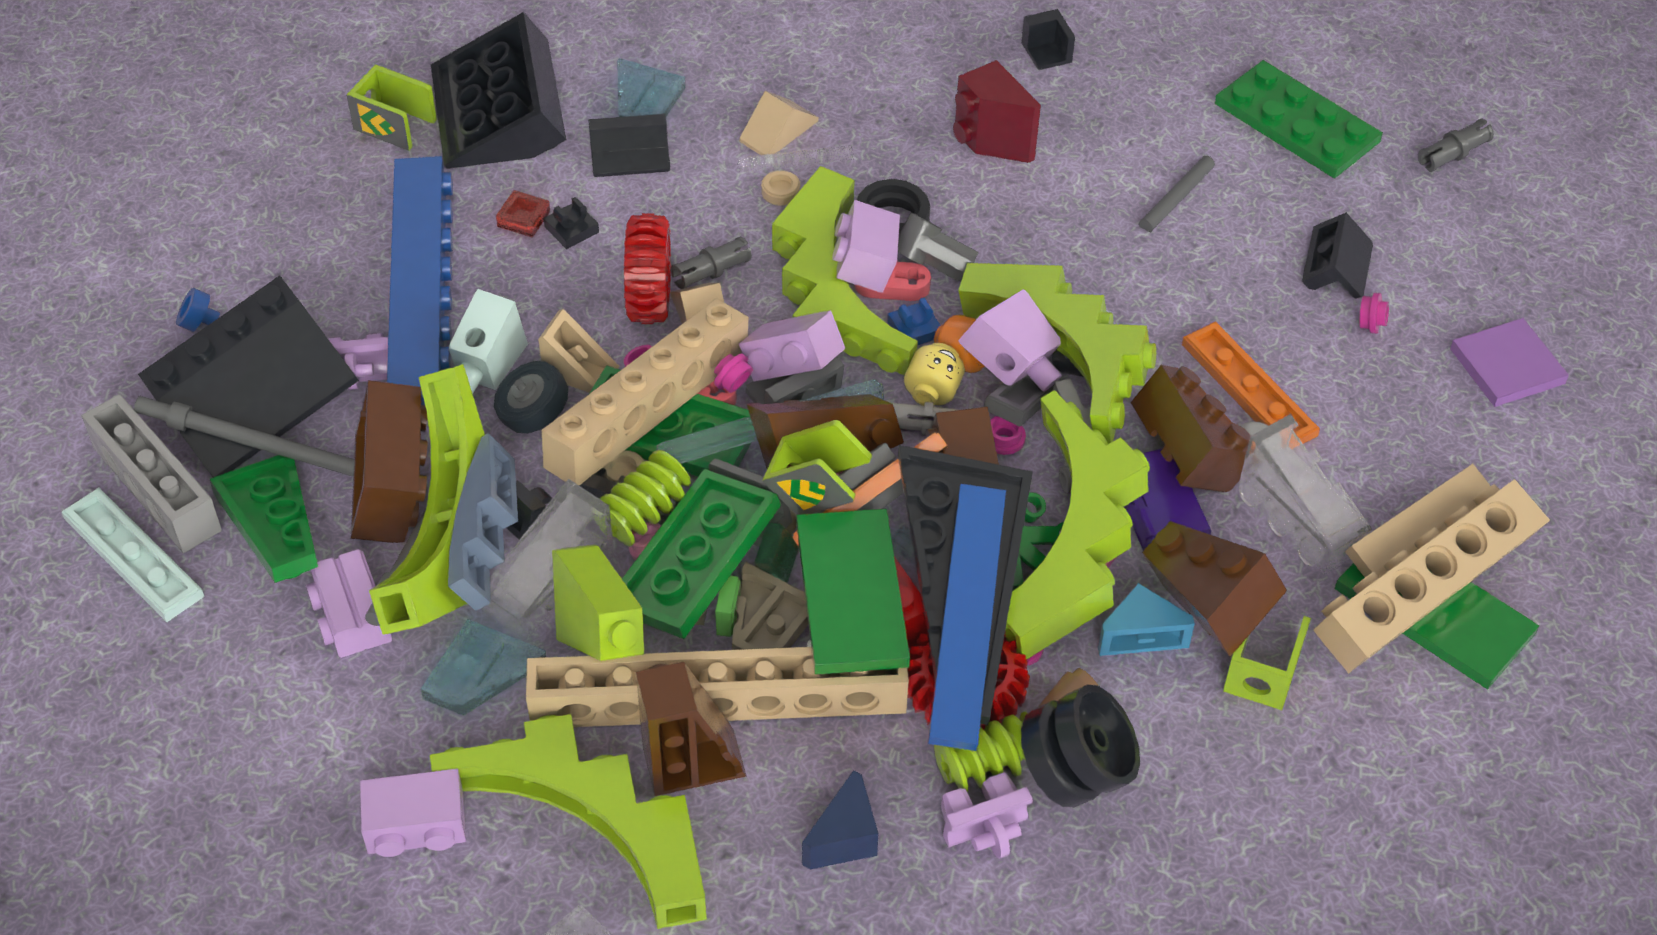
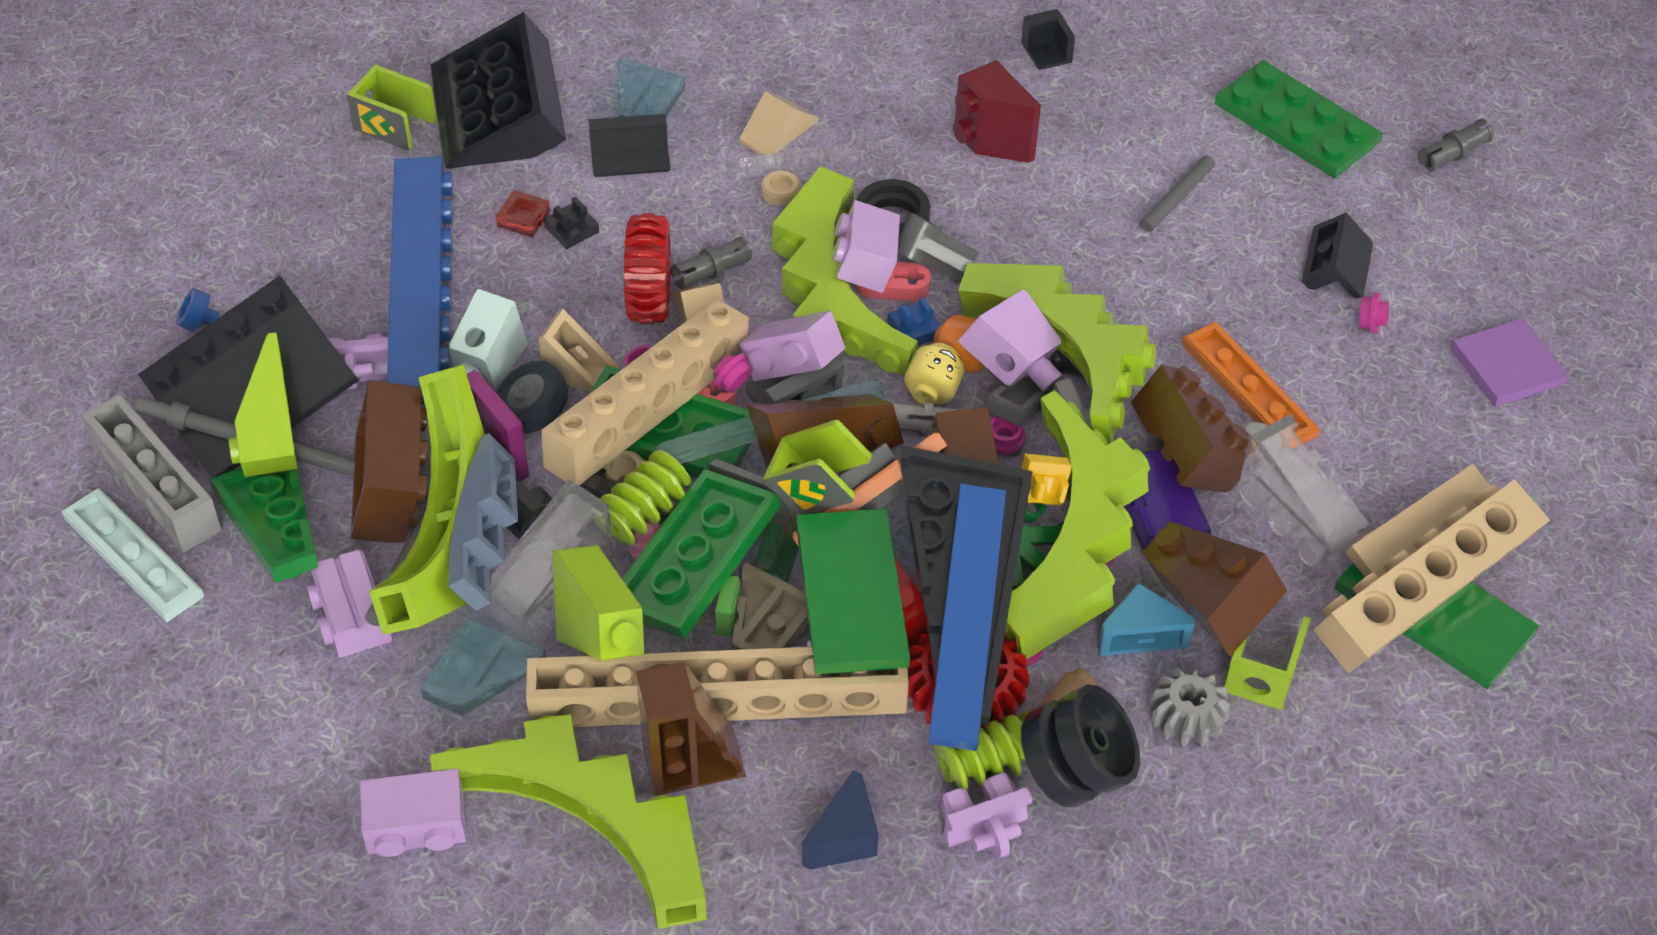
none -> lime slope [228,332,298,477]
none -> magenta tile [467,370,529,482]
none -> yellow tile [1021,454,1072,505]
none -> light grey gear [1149,667,1231,748]

